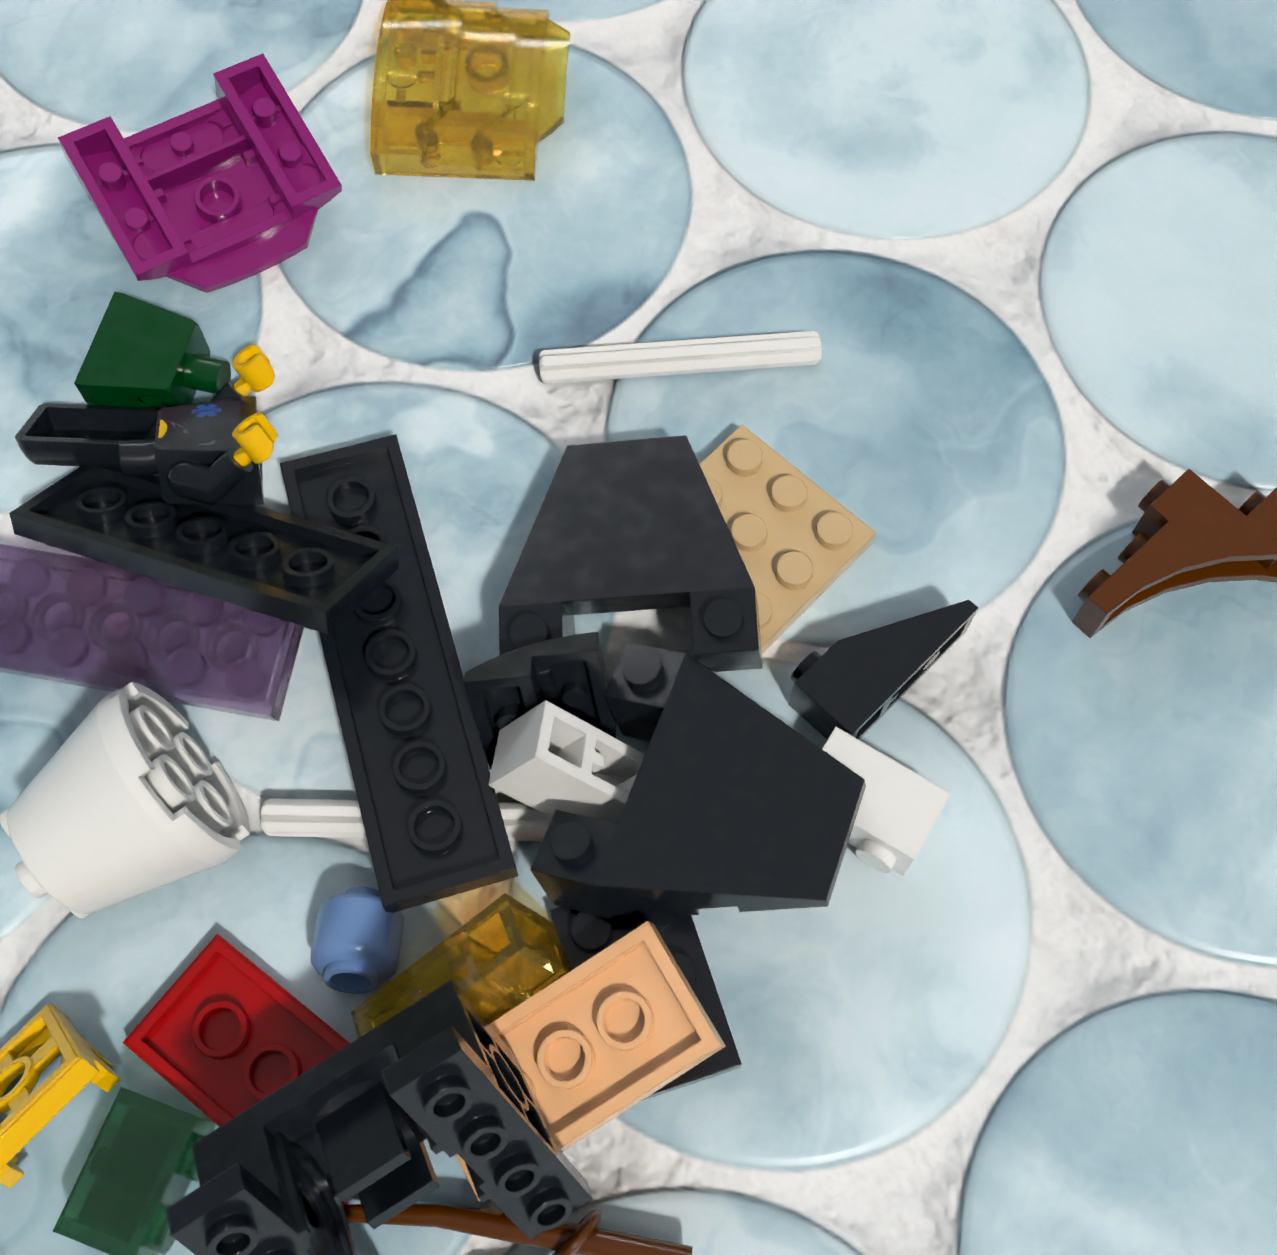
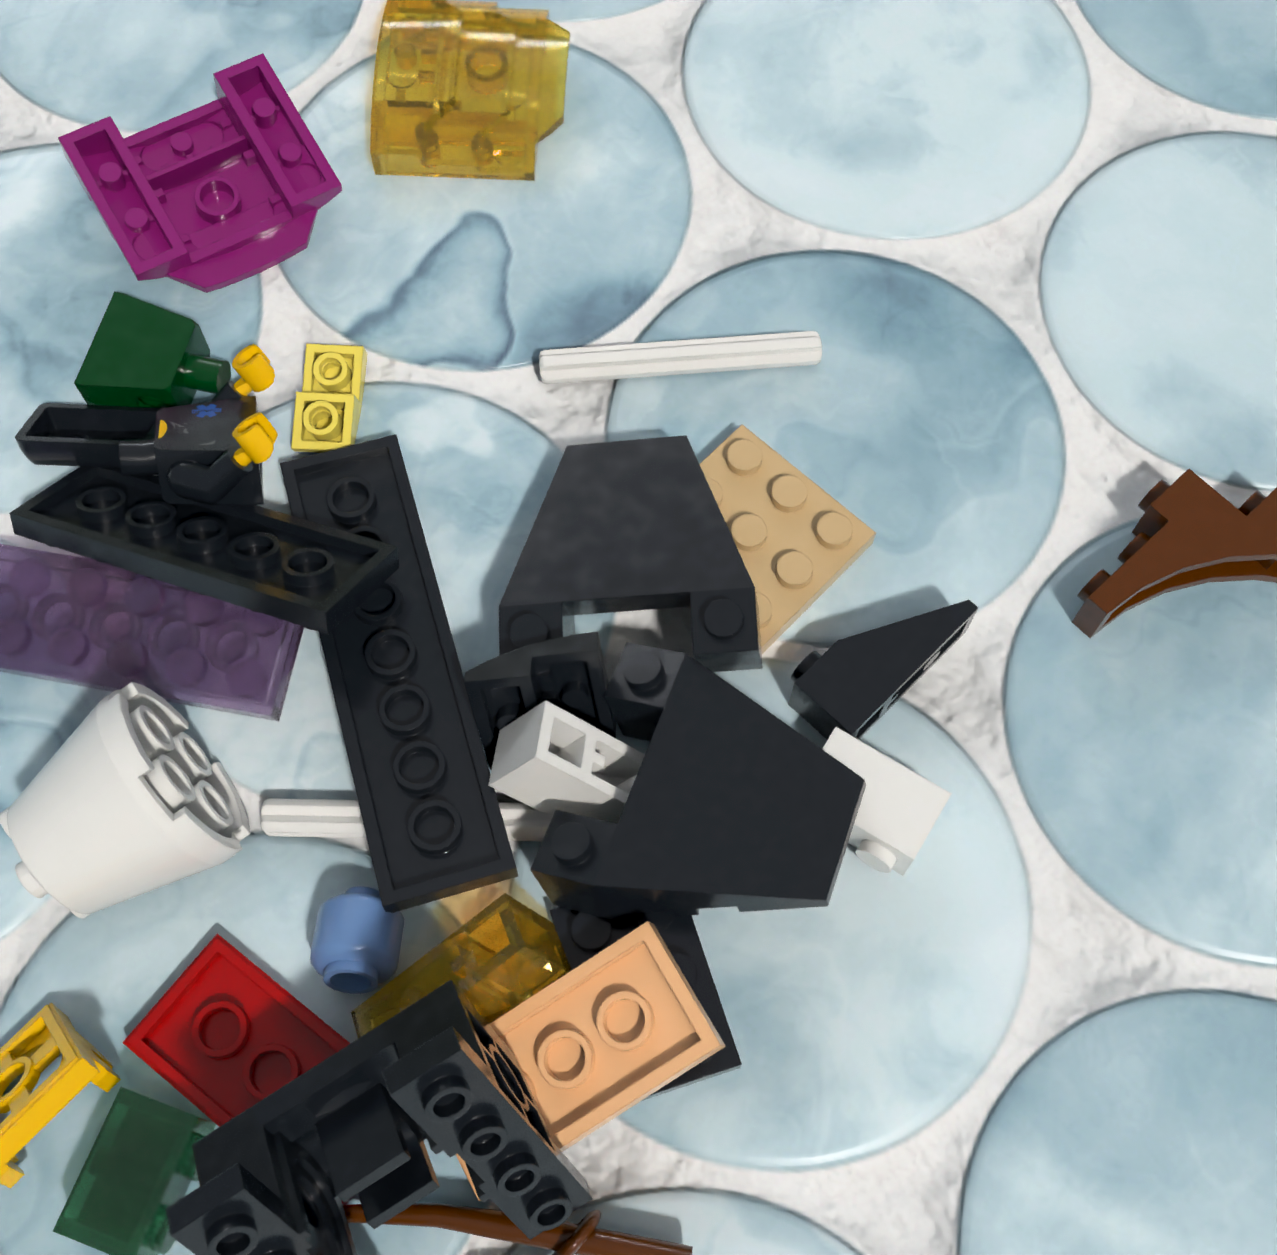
none -> light yellow slope [291,344,368,453]

